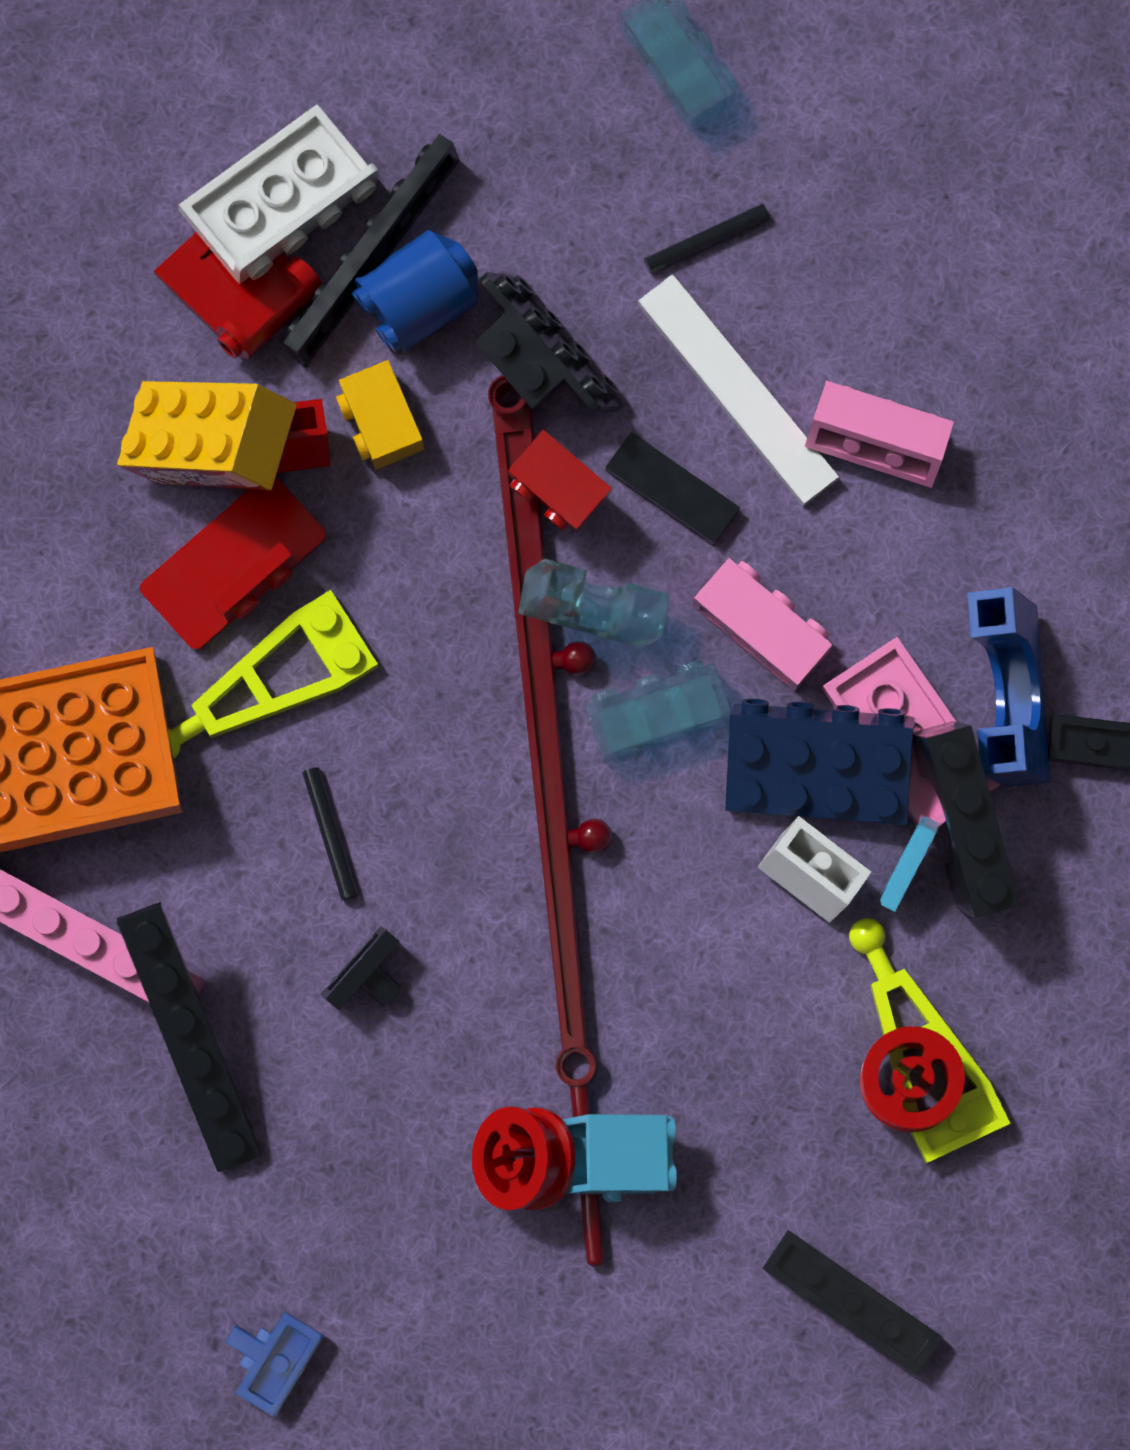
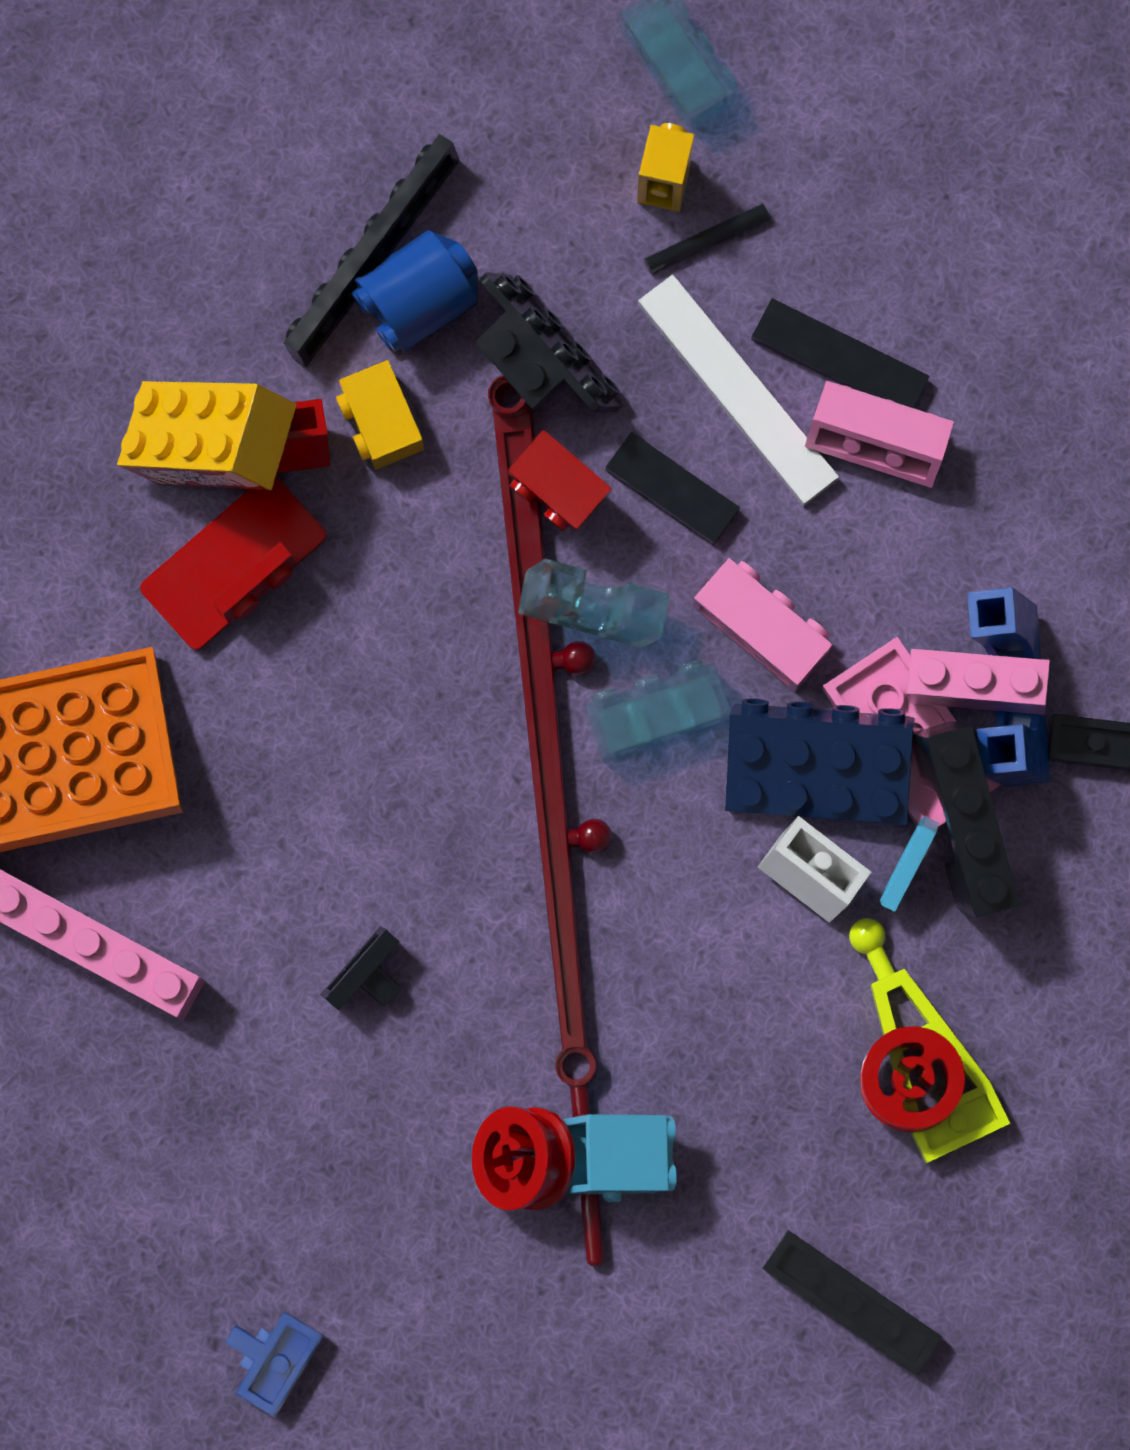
black plate [117,902,261,1172] -> none
red door [154,232,323,360] -> none
neon yellow plate [169,590,378,759] -> none
white bracket [179,104,379,284] -> none
black bar [302,767,359,901] -> none
none -> yellow brick [637,123,694,212]
none -> black tile [751,298,930,408]
none -> bright pink brick [907,649,1050,715]

